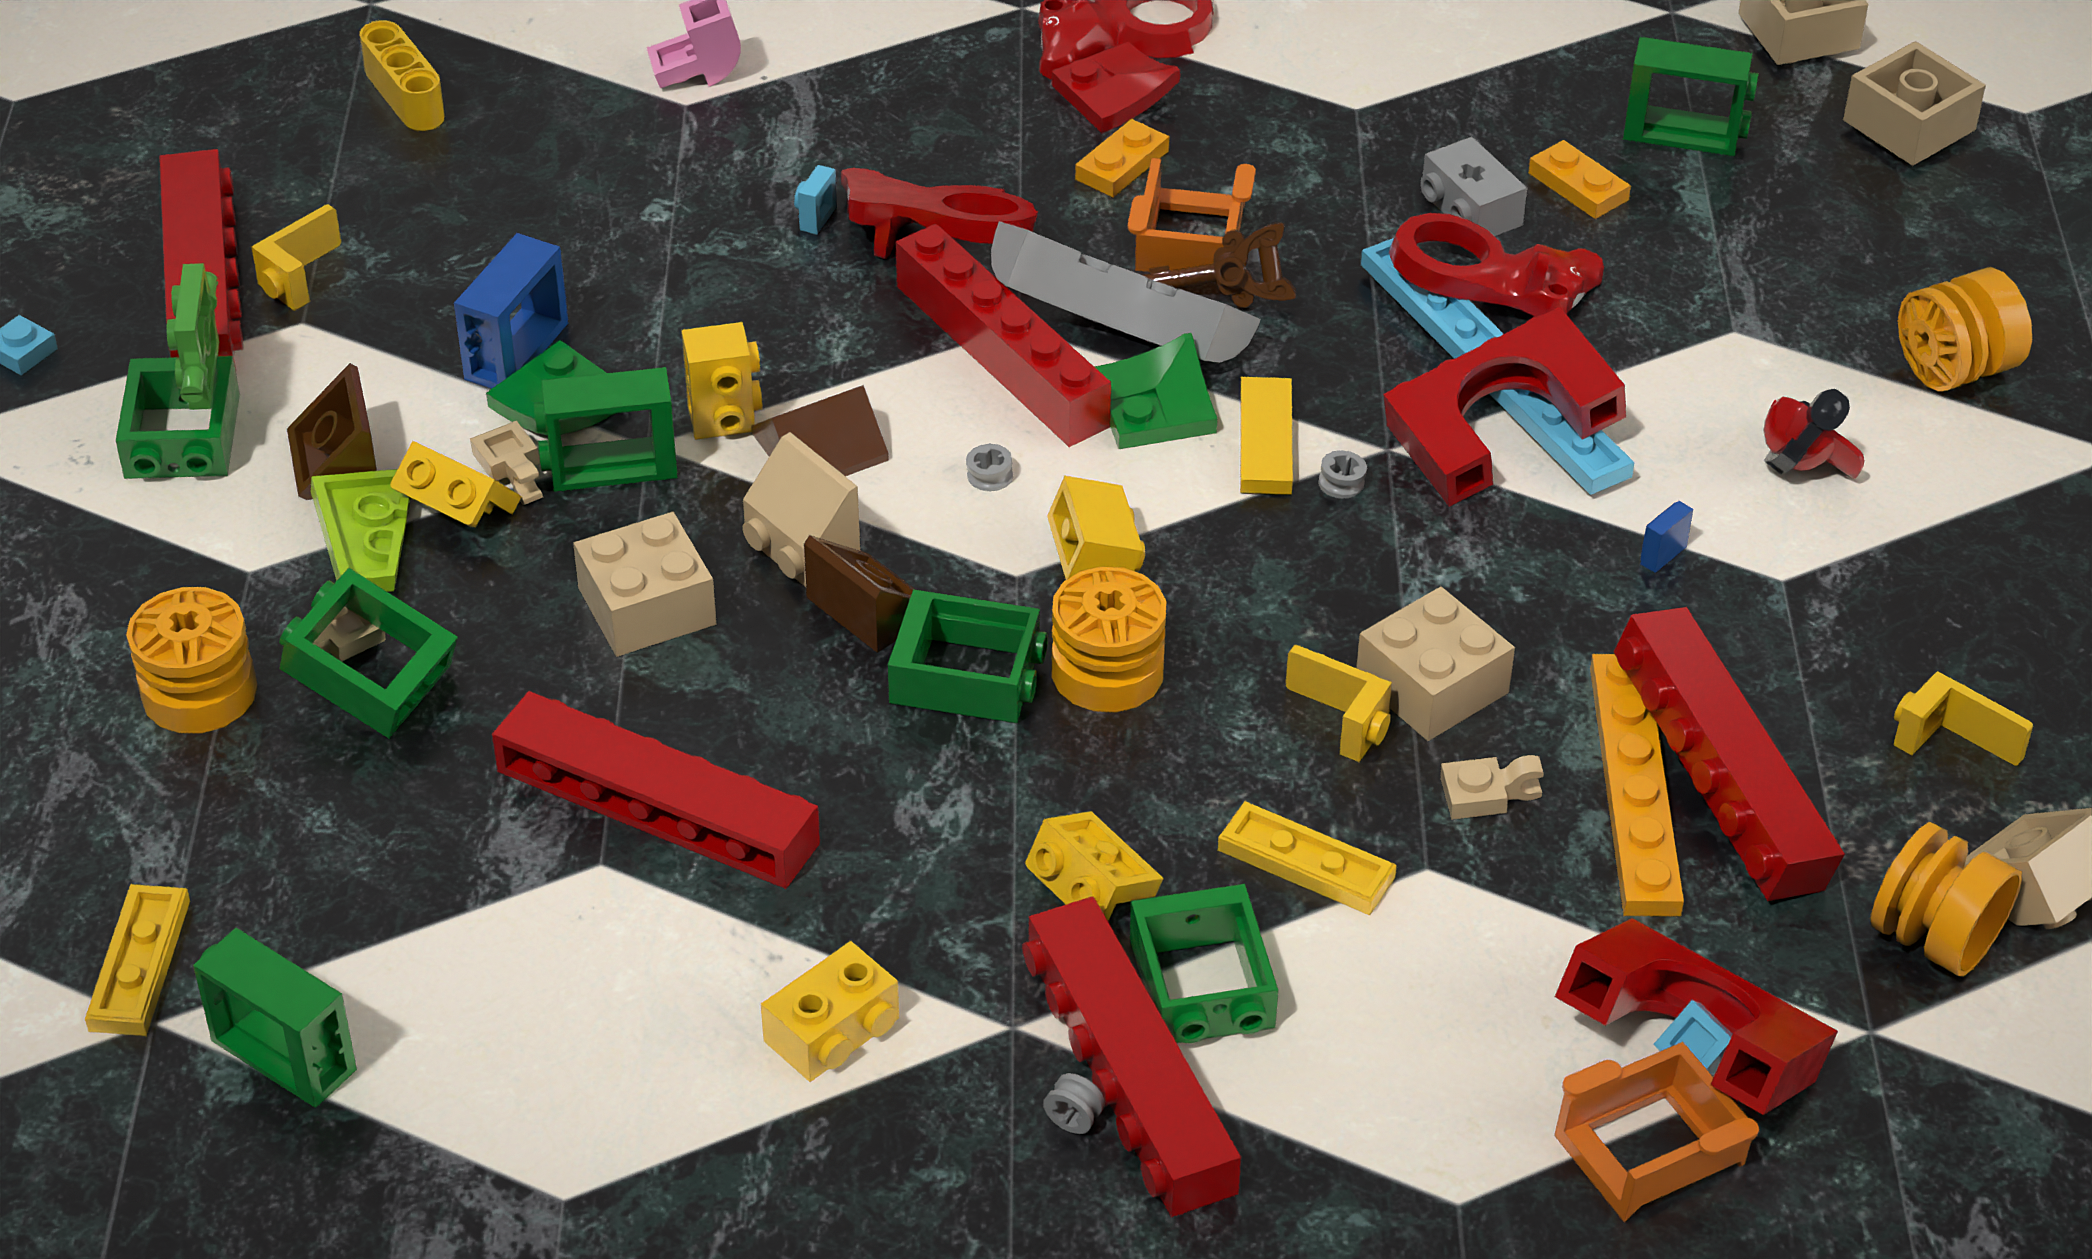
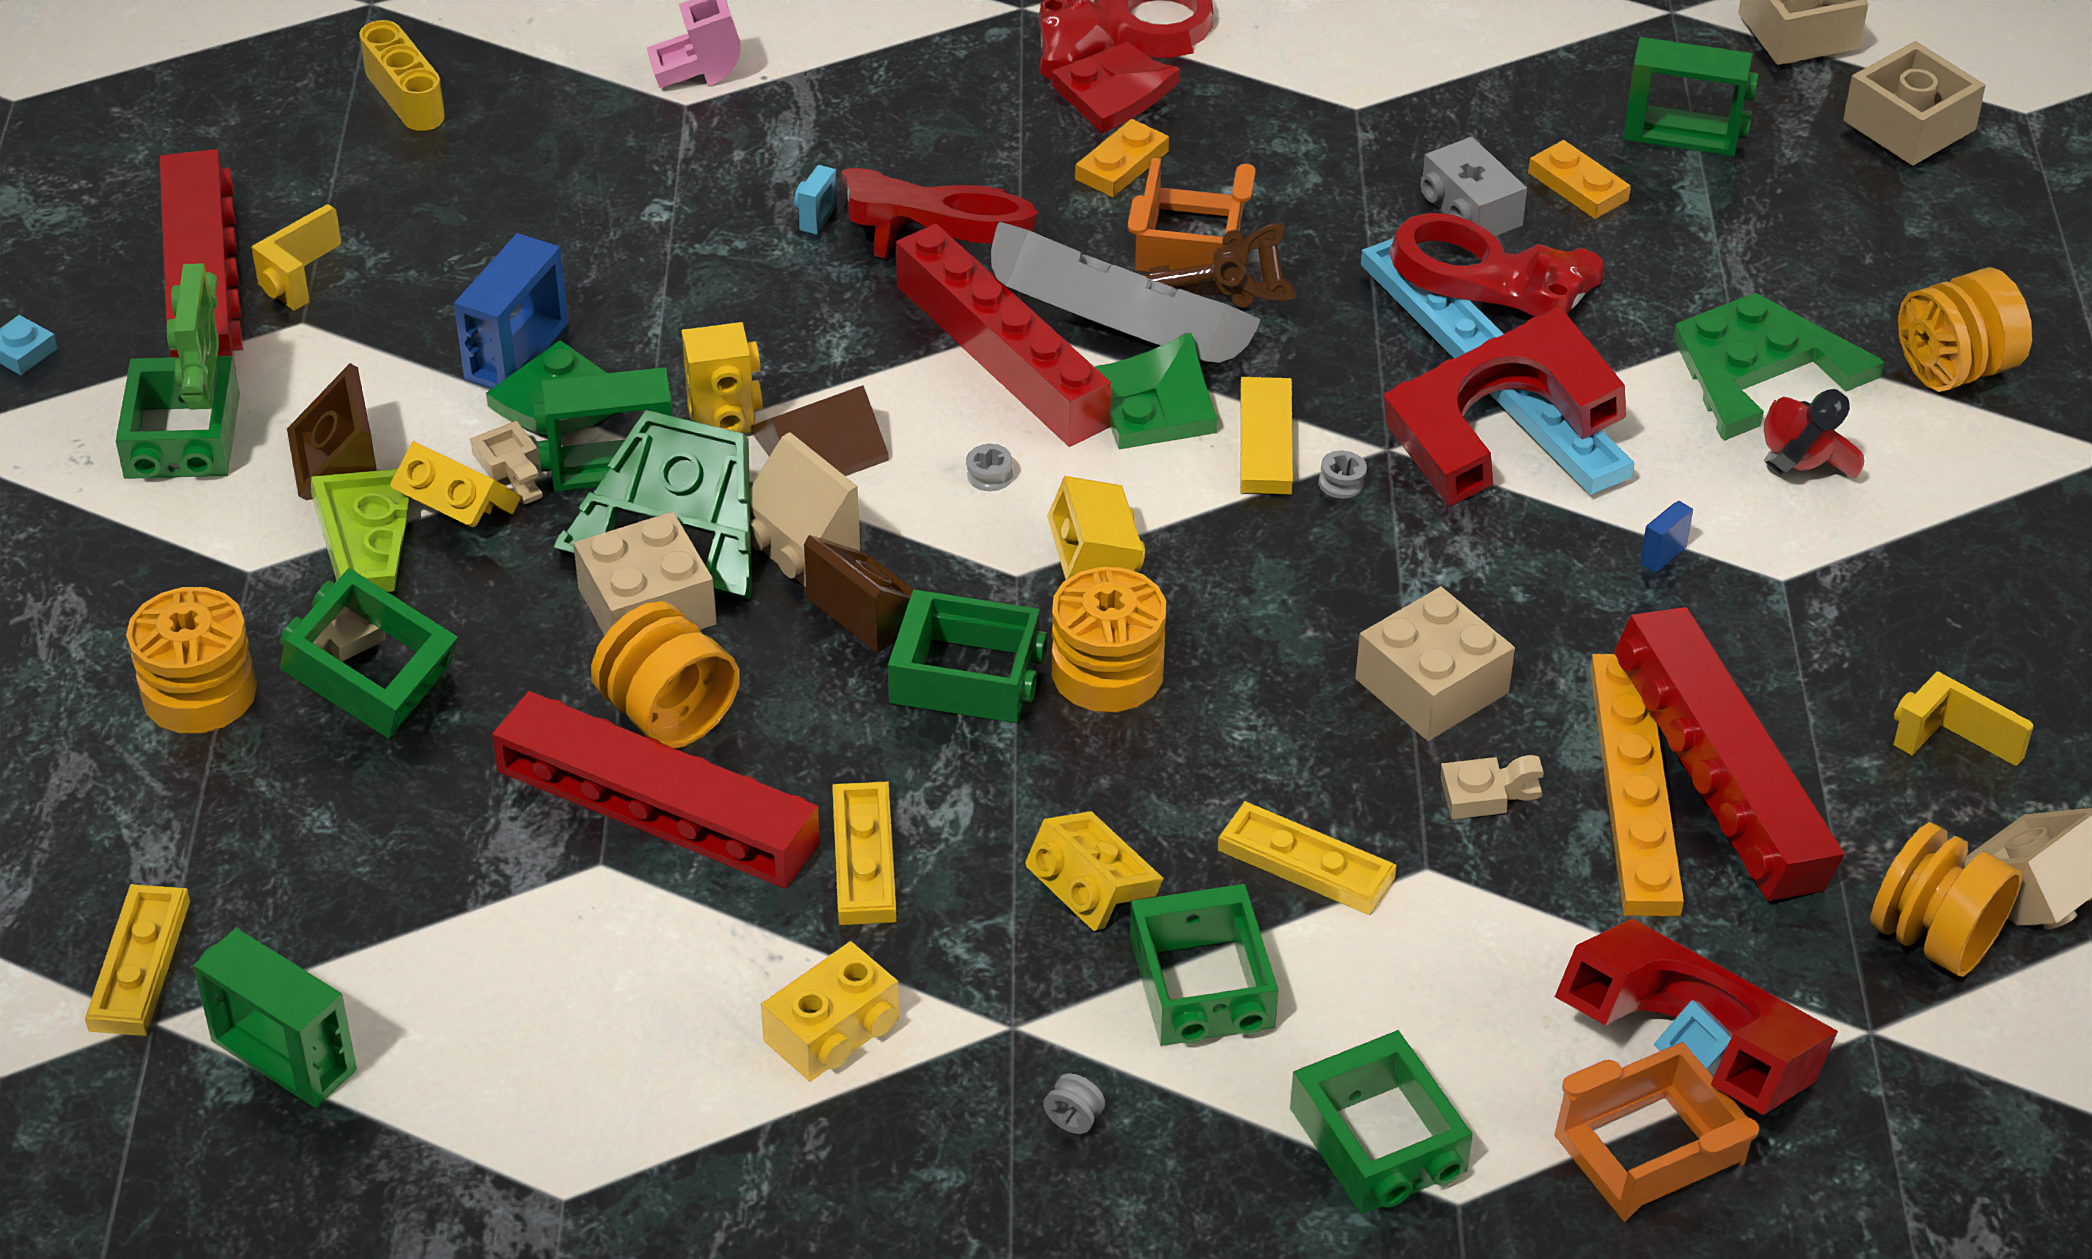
red brick [1022,896,1241,1217] -> none
yellow bracket [1286,645,1392,762] -> none
none -> wing [554,410,752,600]
none -> light orange wheel [591,601,740,748]
none -> yellow tile [832,782,896,925]
none -> green window [1290,1030,1473,1215]
none -> green wing [1673,292,1885,441]

